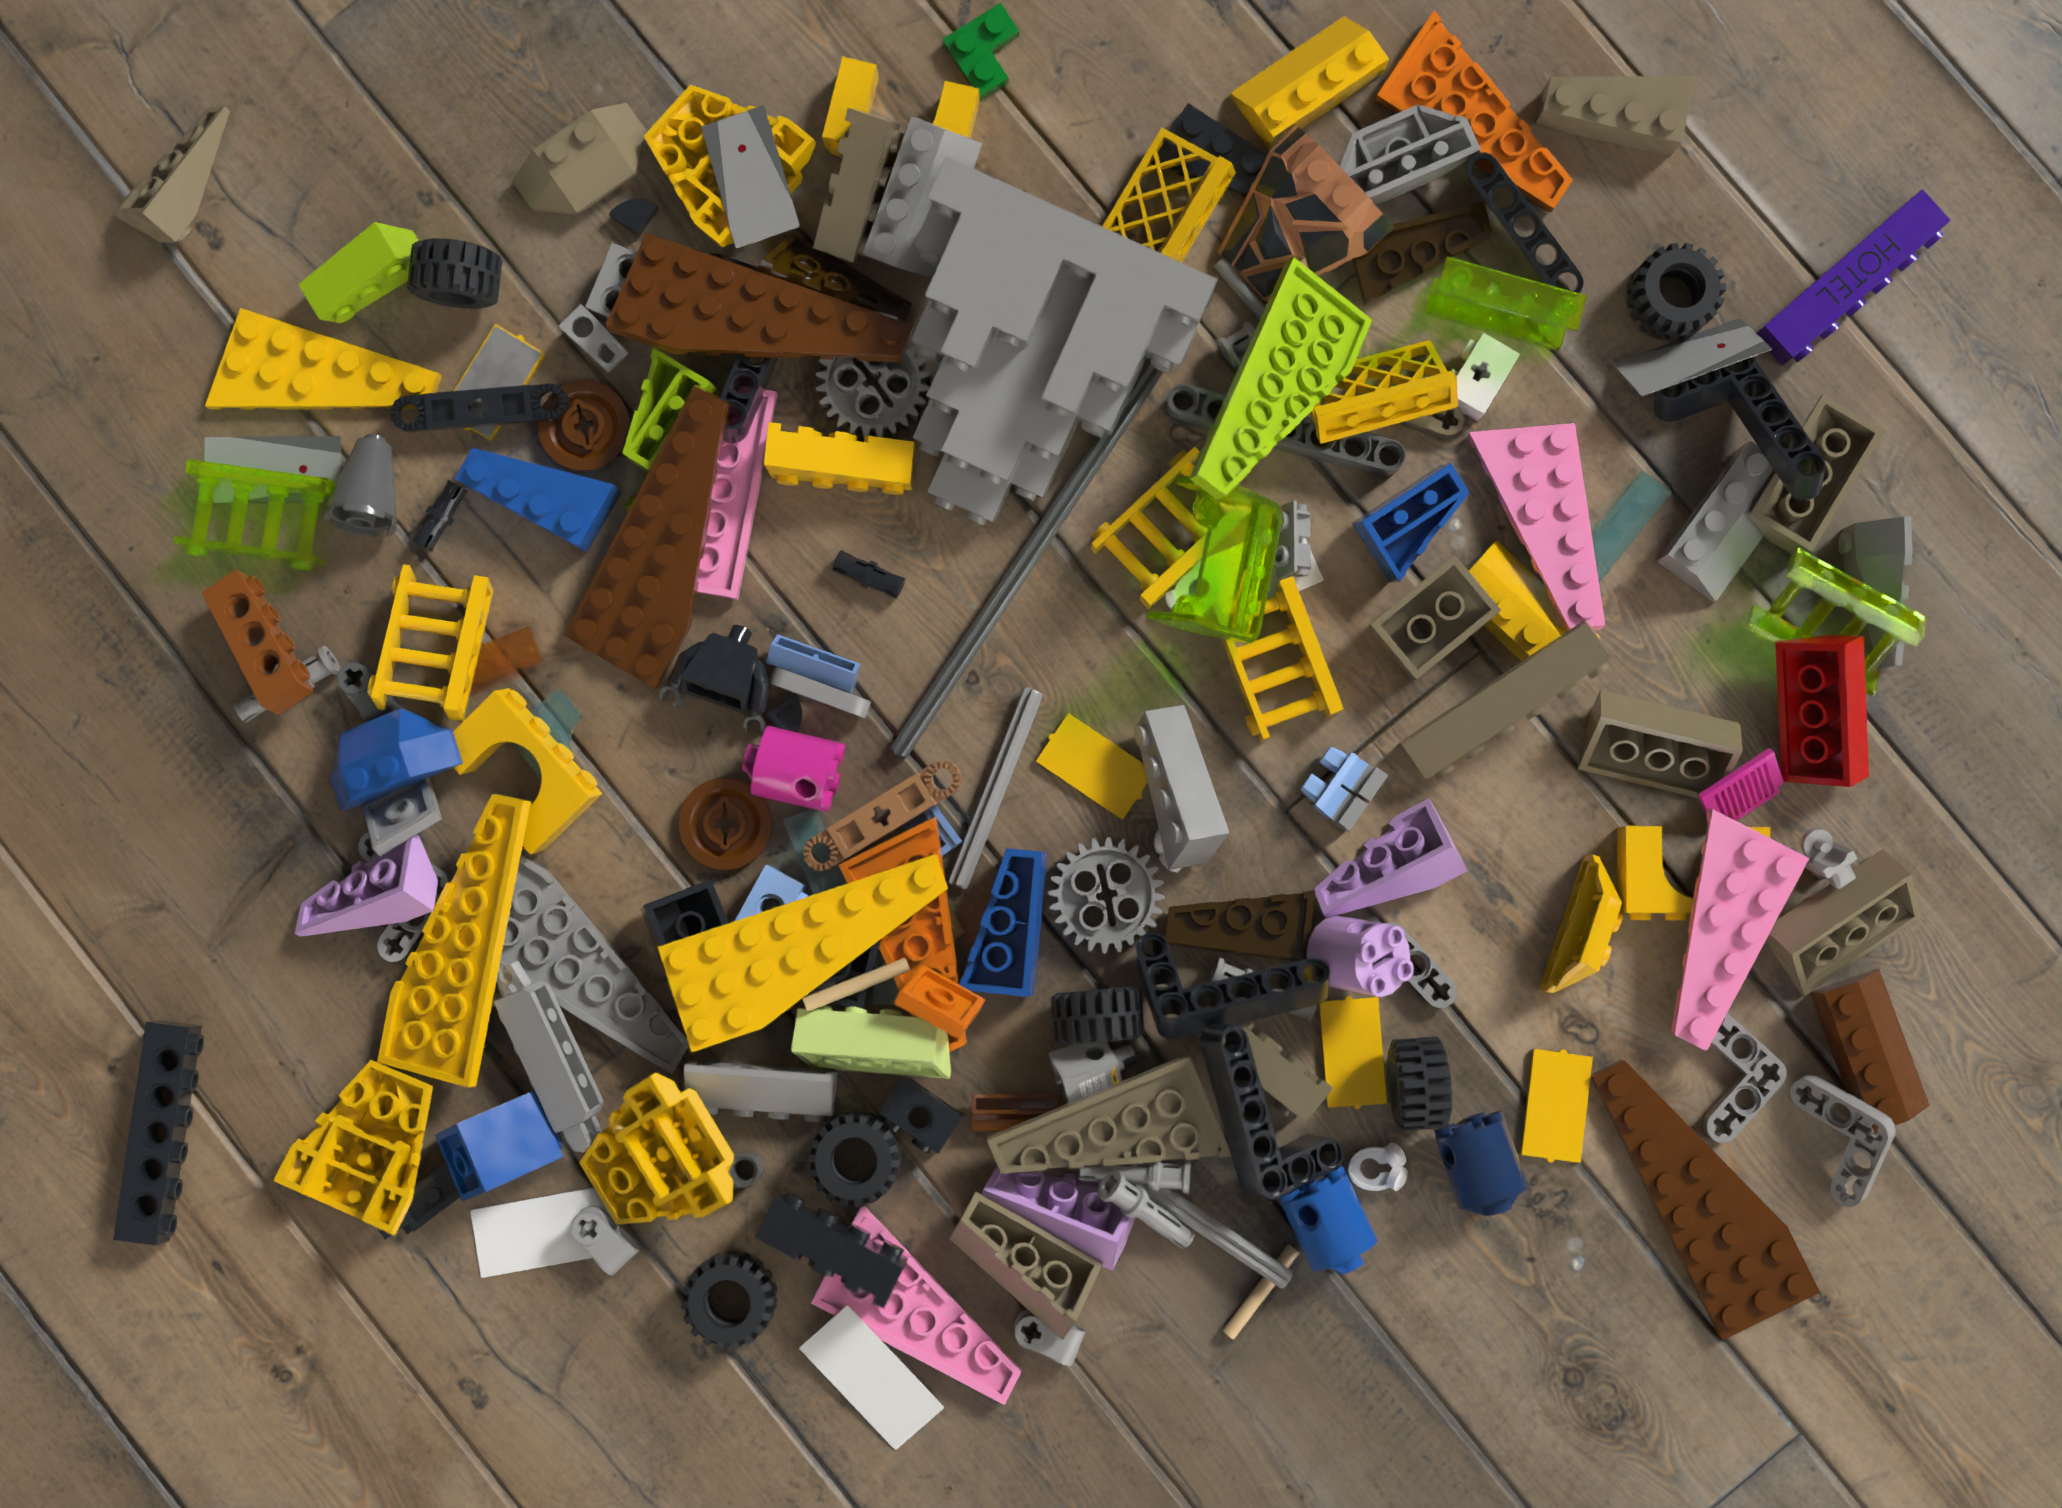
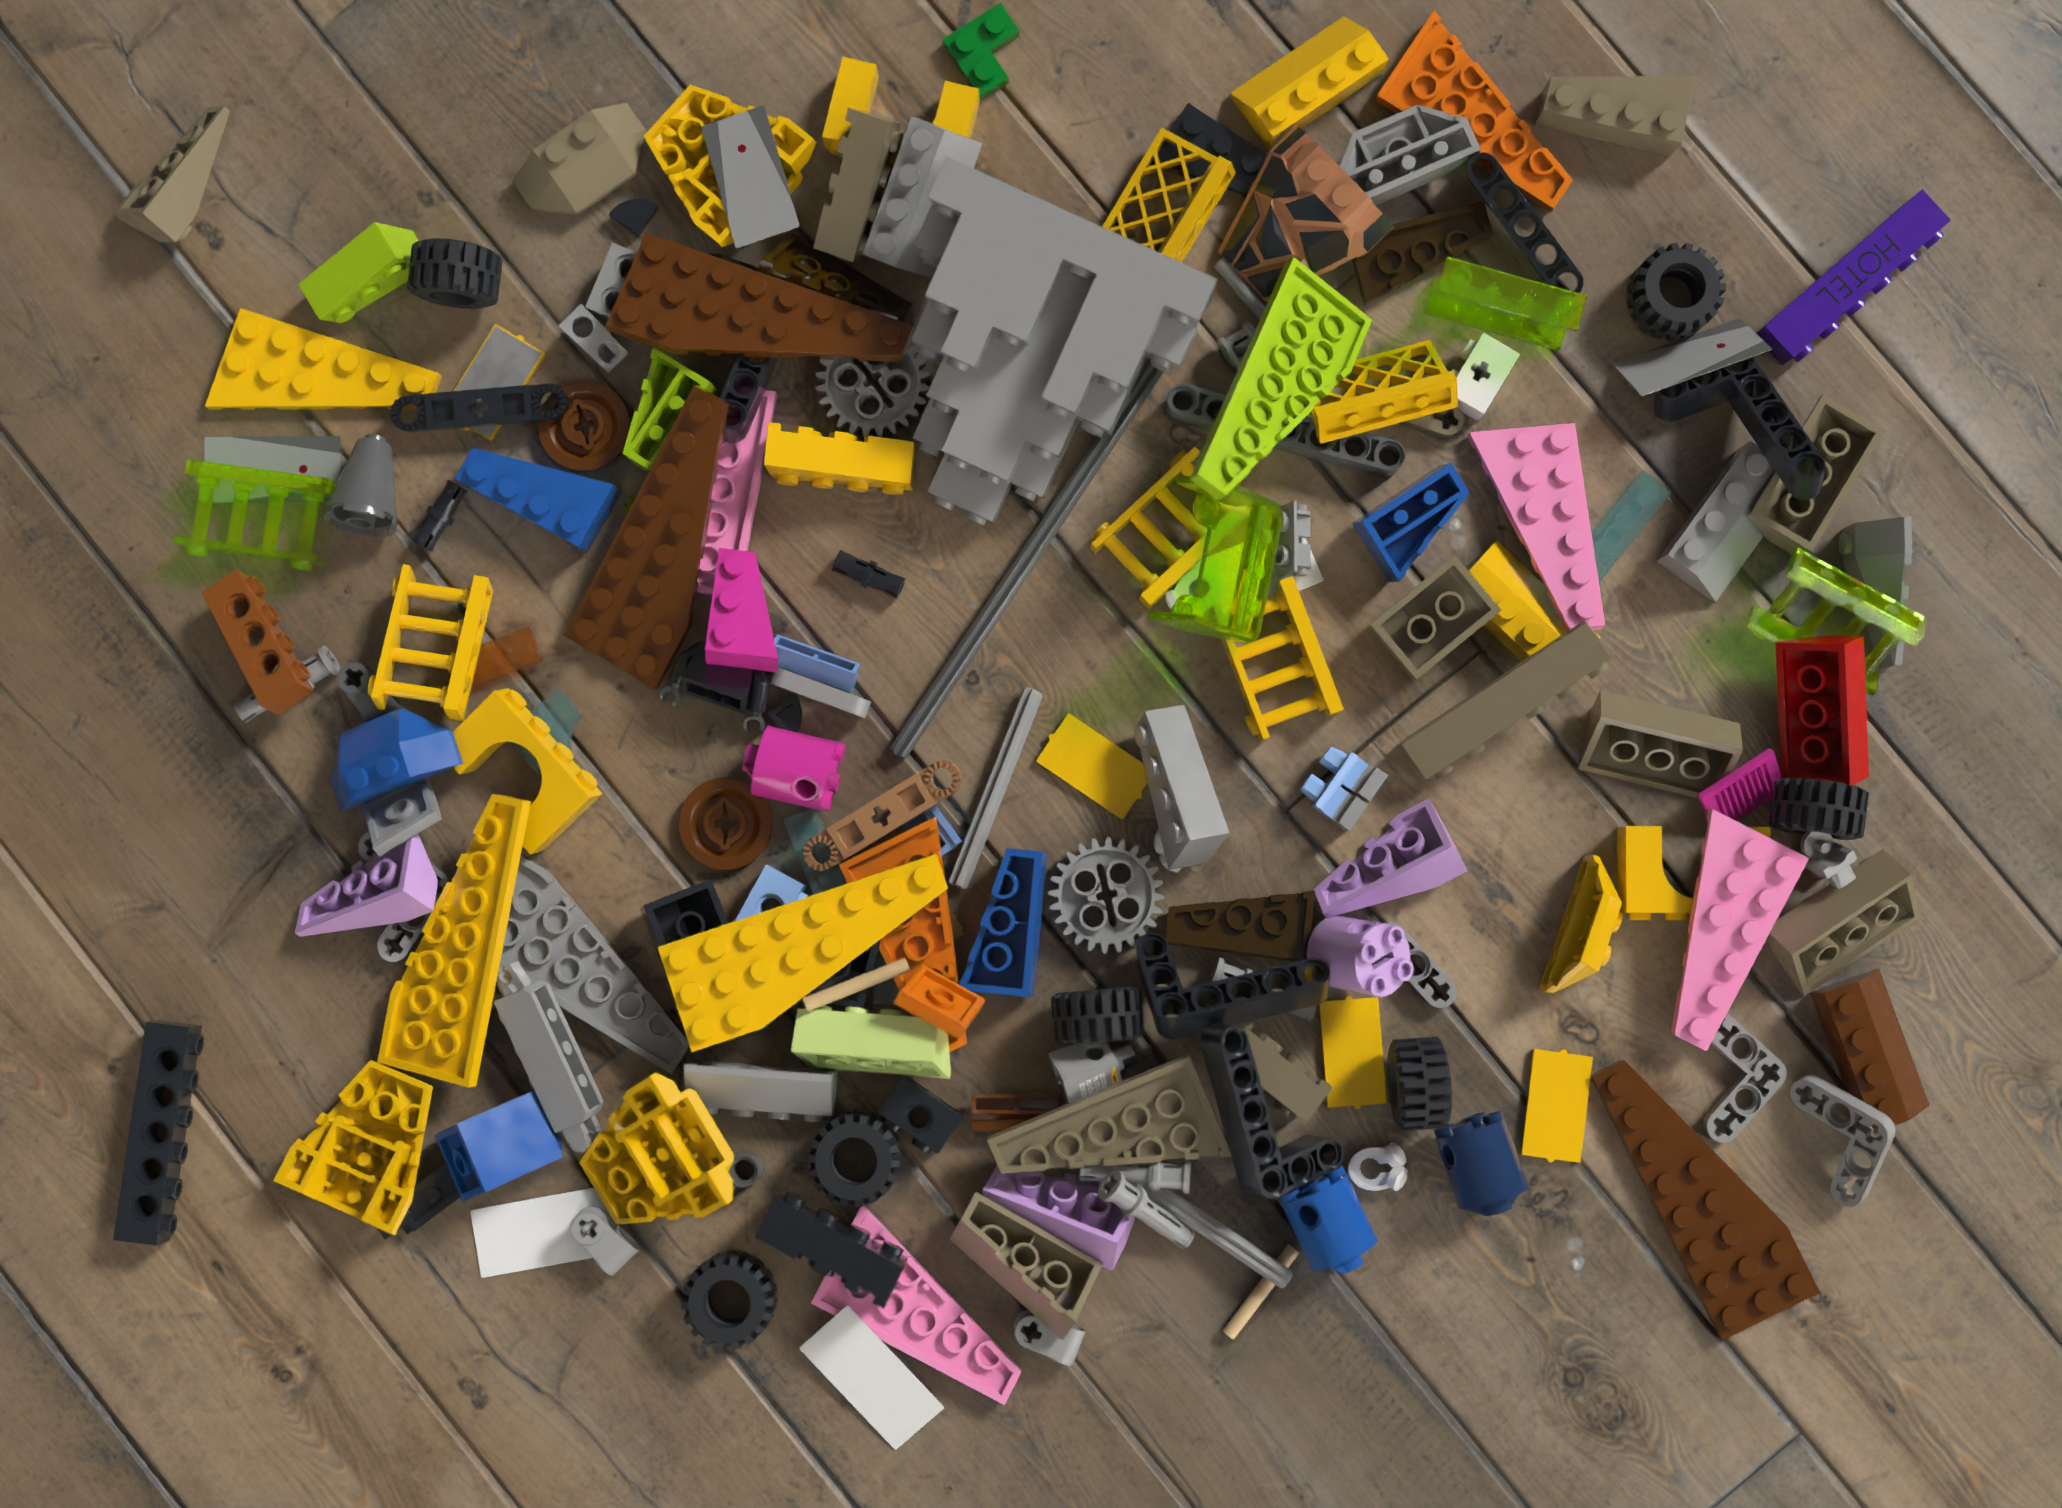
none -> dark pink wedge [705,548,778,672]
none -> black tyre [1769,778,1869,840]

